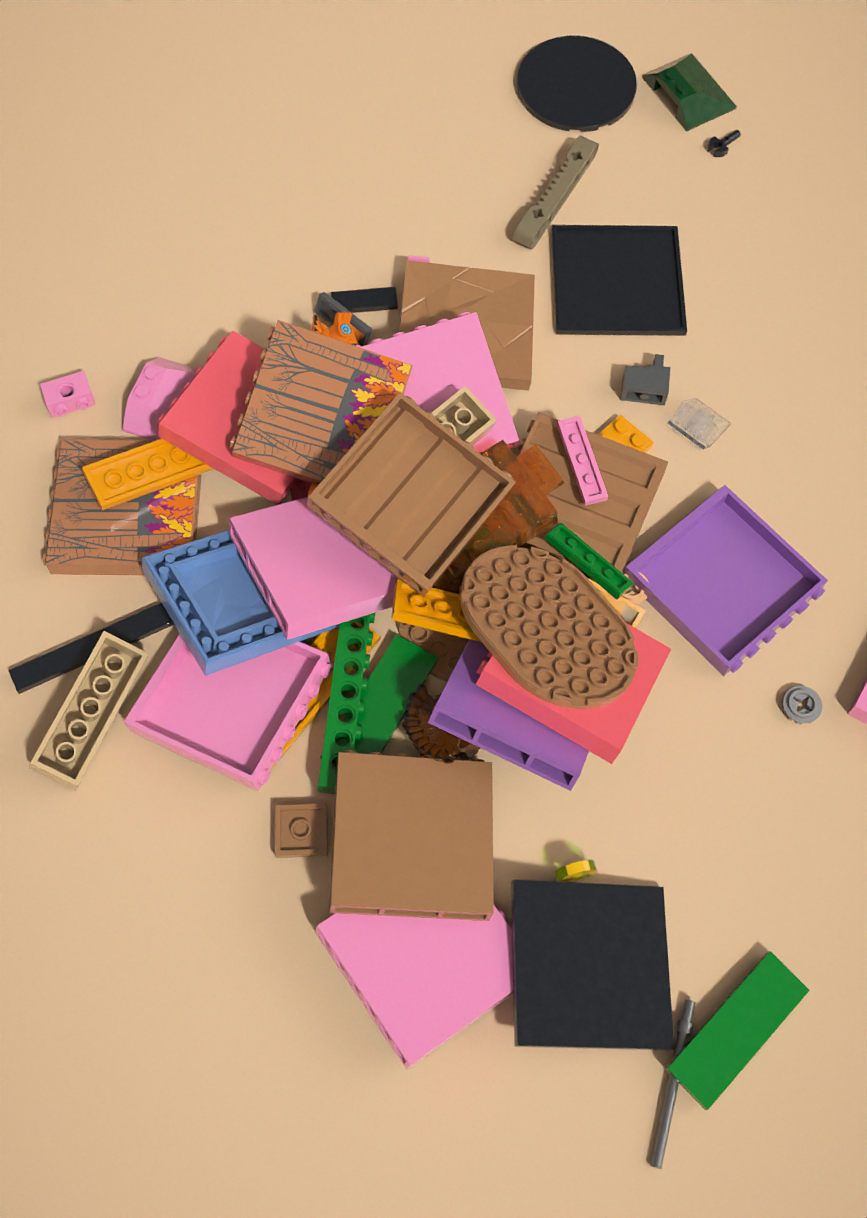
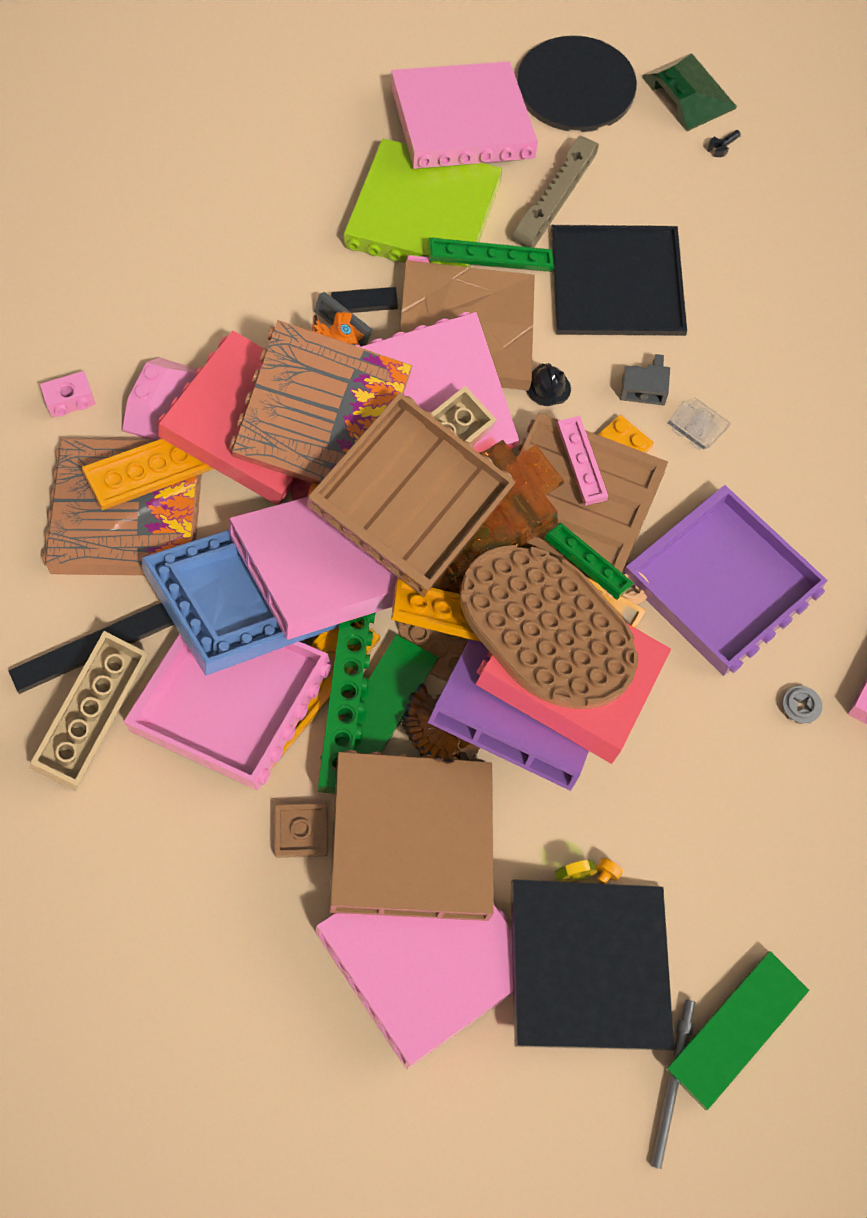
none -> lime panel [344,138,502,268]
none -> bright pink panel [391,61,538,169]
none -> green tile [427,237,554,272]
none -> black helmet [527,363,571,406]
none -> light orange tile [596,857,623,884]

